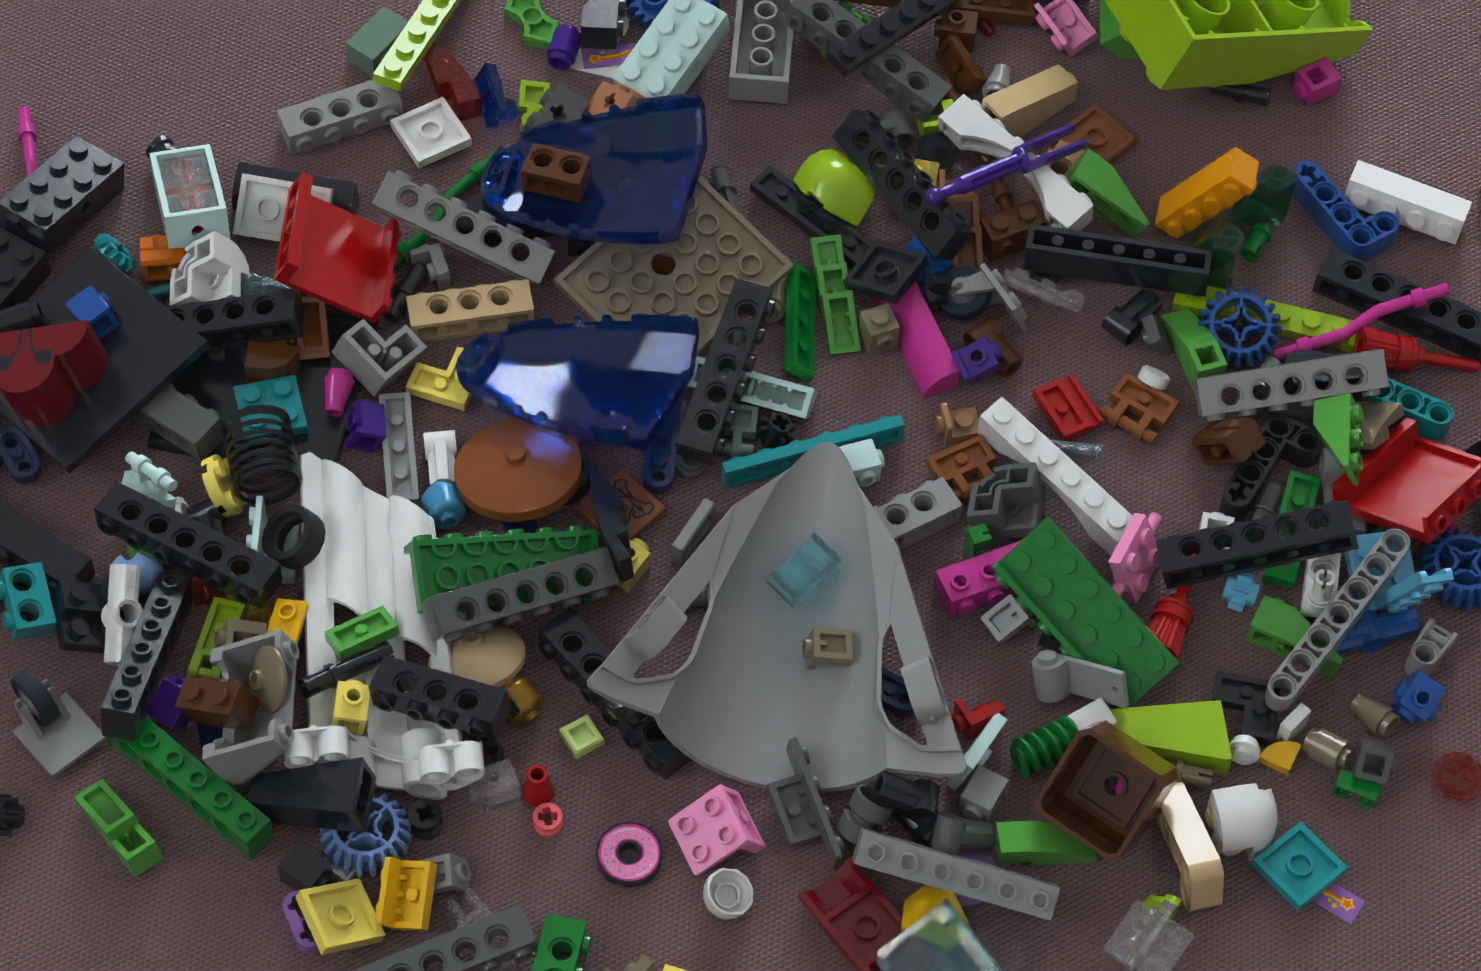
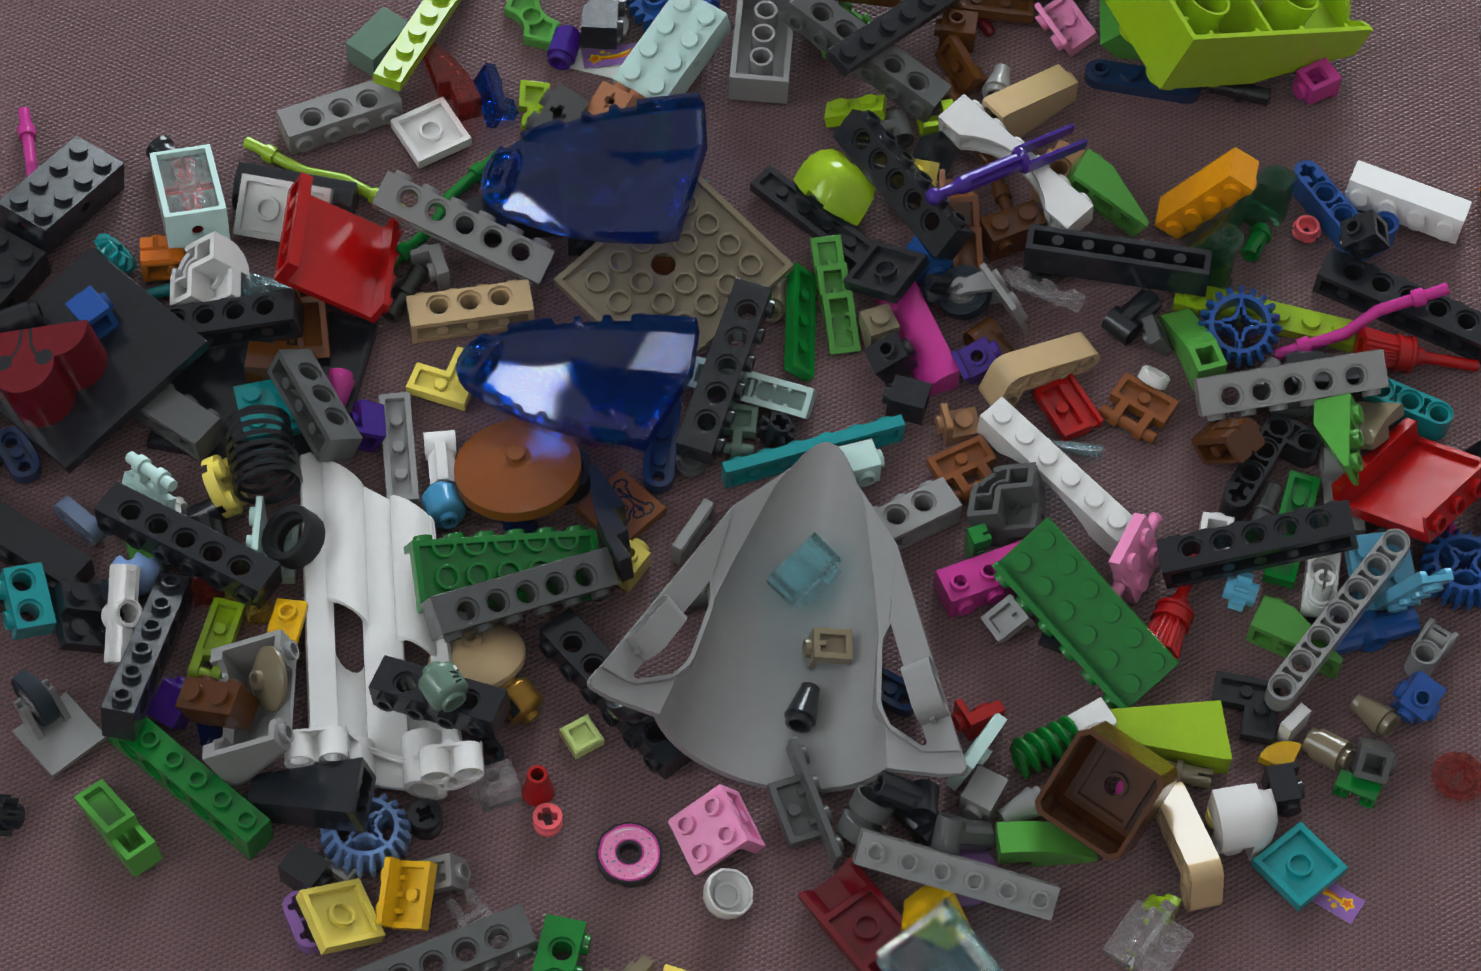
dark tan bracket [215,618,267,648] -> none
black pin [298,641,395,699] -> none
bright green plate [324,606,399,661] -> none
light yellow brick [330,680,370,736] -> none
light grey brick [332,318,427,397] -> none
reddish brown brick [521,143,592,203] -> none
dark grey axle [709,164,741,214] -> none
light grey door [1032,650,1129,708] -> none
dark orange tile [1054,103,1137,164] -> none
white plate [1229,735,1261,765] -> none
none -> sand blue beam [53,495,107,546]
none -> lime bar [243,136,406,207]
none -> dark grey brick [267,349,363,462]
none -> sand green head [418,661,469,712]
none -> black cone [784,682,820,733]
none -> lime plate [824,94,887,128]
none -> black brick [863,331,918,385]
none -> black brick [882,374,932,425]
none -> tan beam [978,332,1100,407]
none -> light grey cone [997,785,1041,822]
none -> dark blue plate [1084,59,1202,104]
none -> black brick [1261,761,1305,817]
none -> coral plate [1292,215,1321,243]
none -> black brick [1339,209,1390,261]

